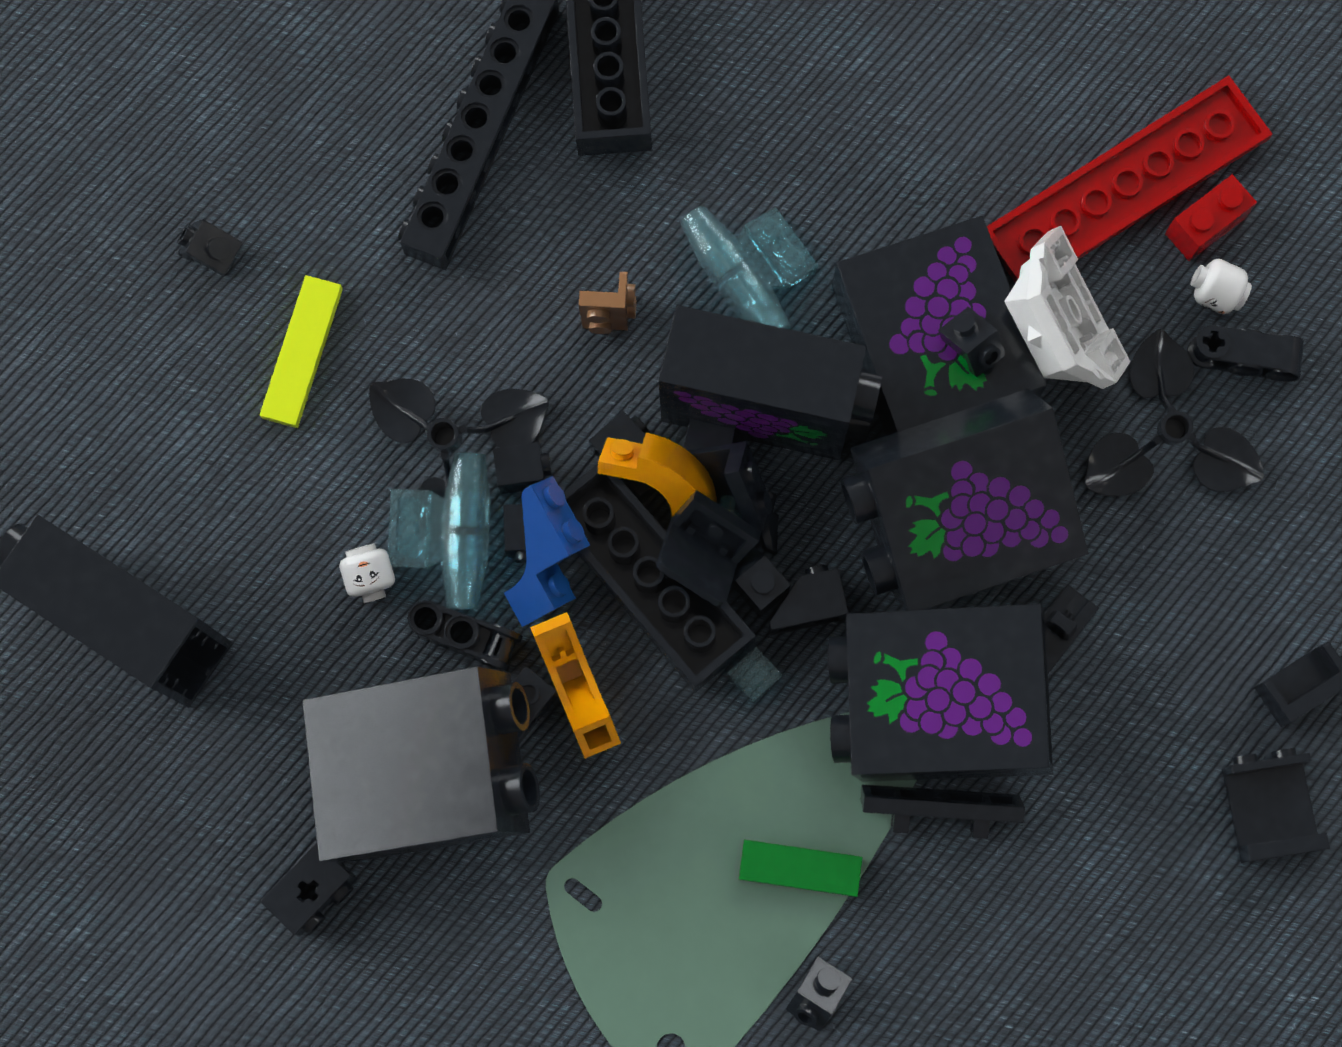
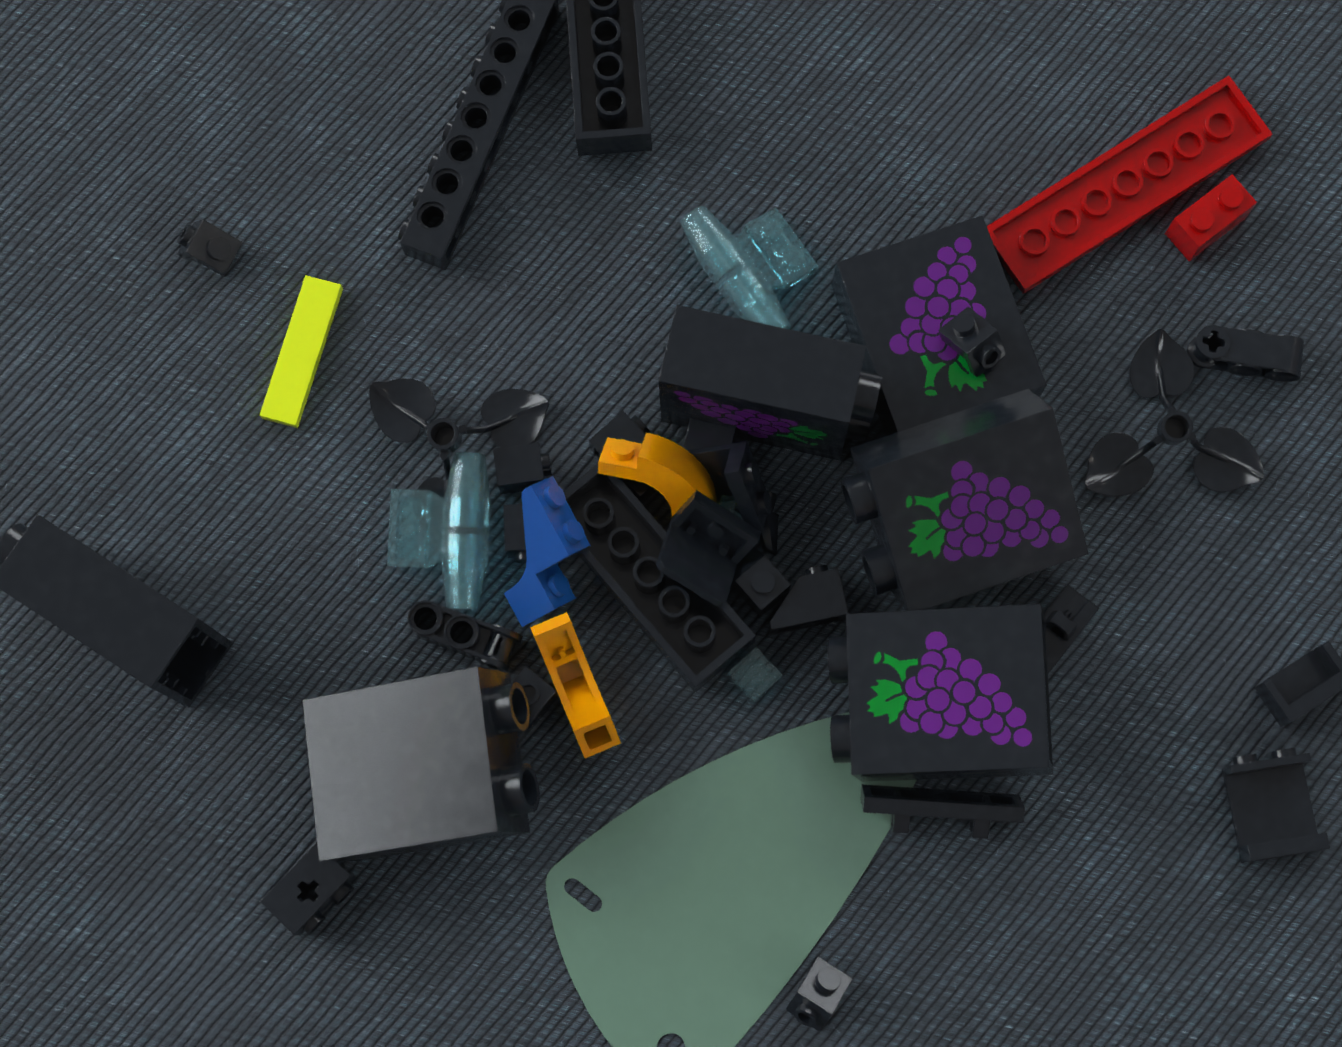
white head [339,543,395,603] -> none
medium nougat bracket [579,272,637,334] -> none
green tile [738,839,863,897] -> none
white piece [1004,225,1130,389] -> none
white head [1191,258,1252,315] -> none

